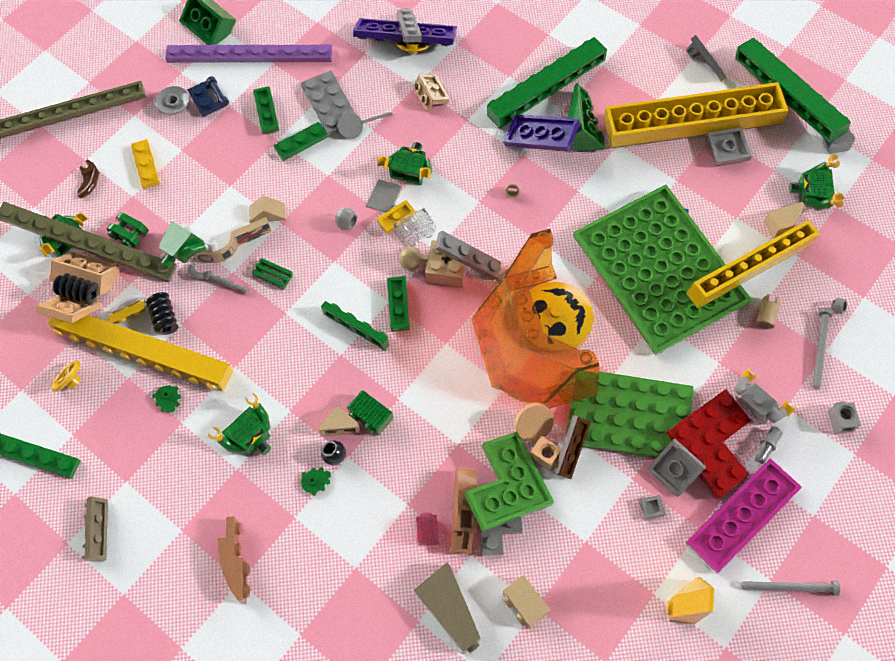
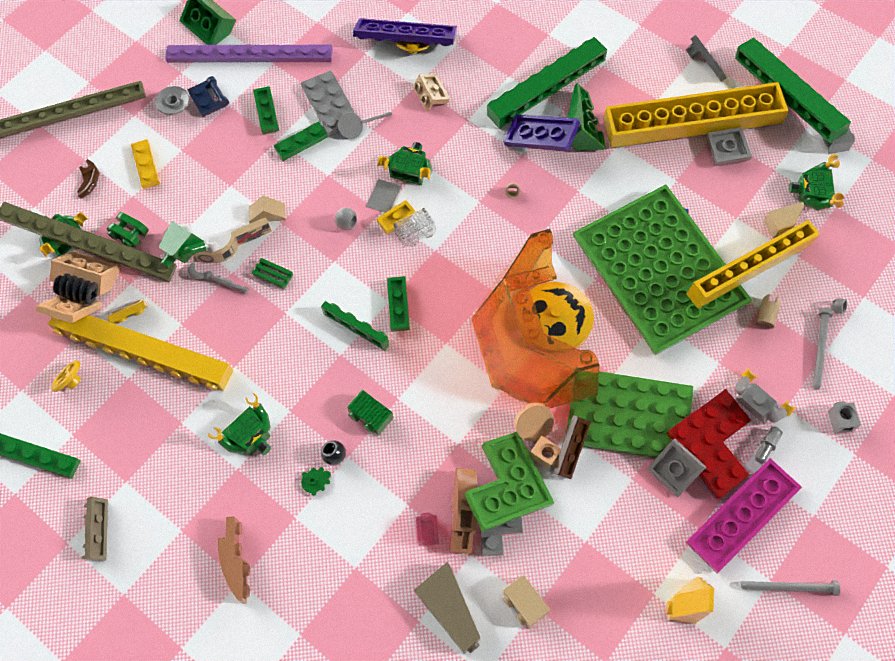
black piece [146,292,179,335] -> none
green piece [152,385,181,413] -> none
tan slope [318,406,361,437] -> none
light grey plate [396,8,422,43] -> none
tan brick [399,240,467,288] -> none
light grey plate [435,230,501,280] -> none
light grey tile [639,495,666,521] -> none

